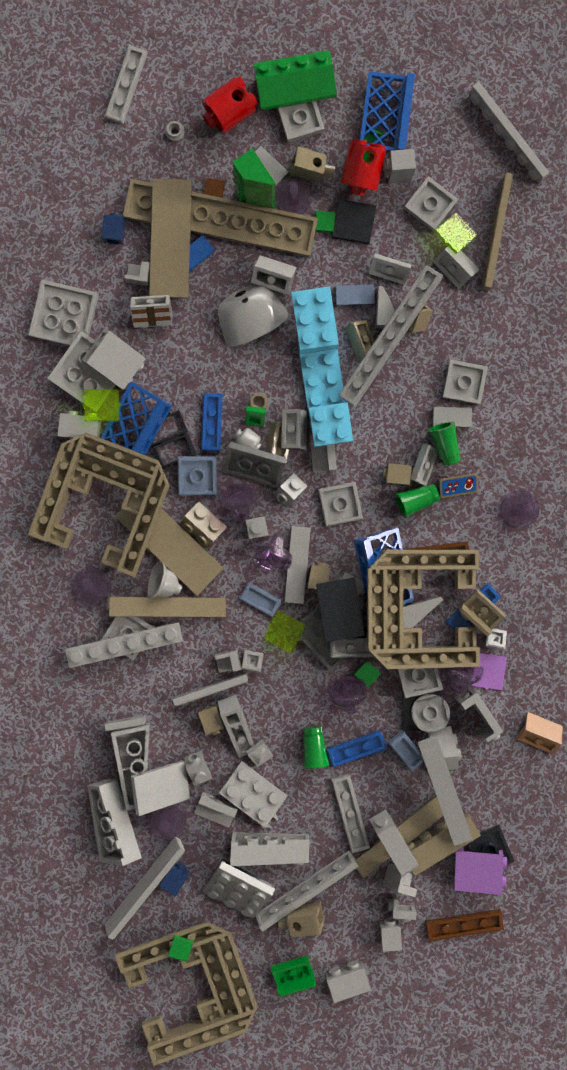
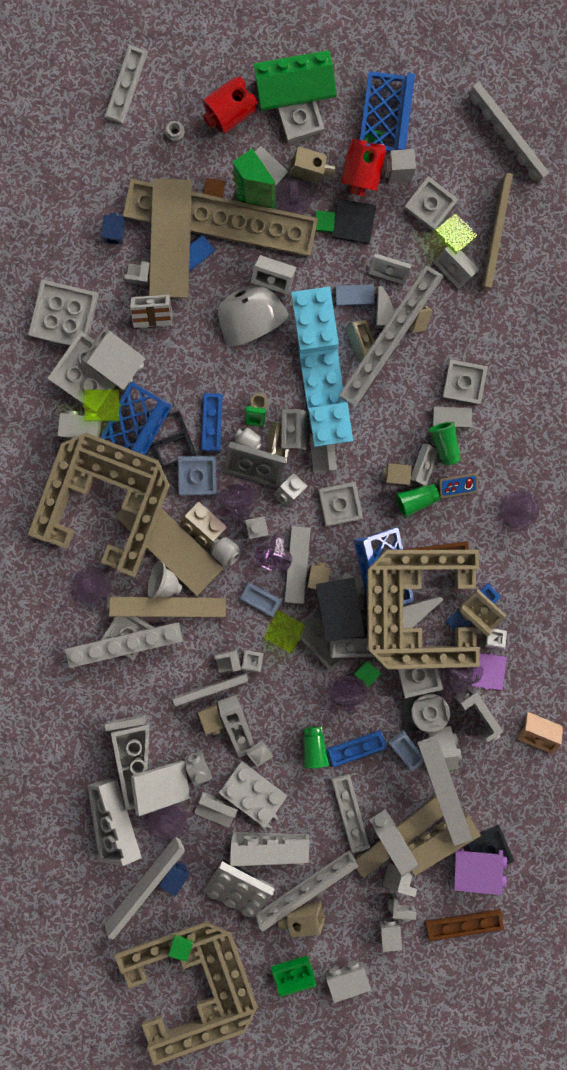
none -> light grey head [211,537,240,566]

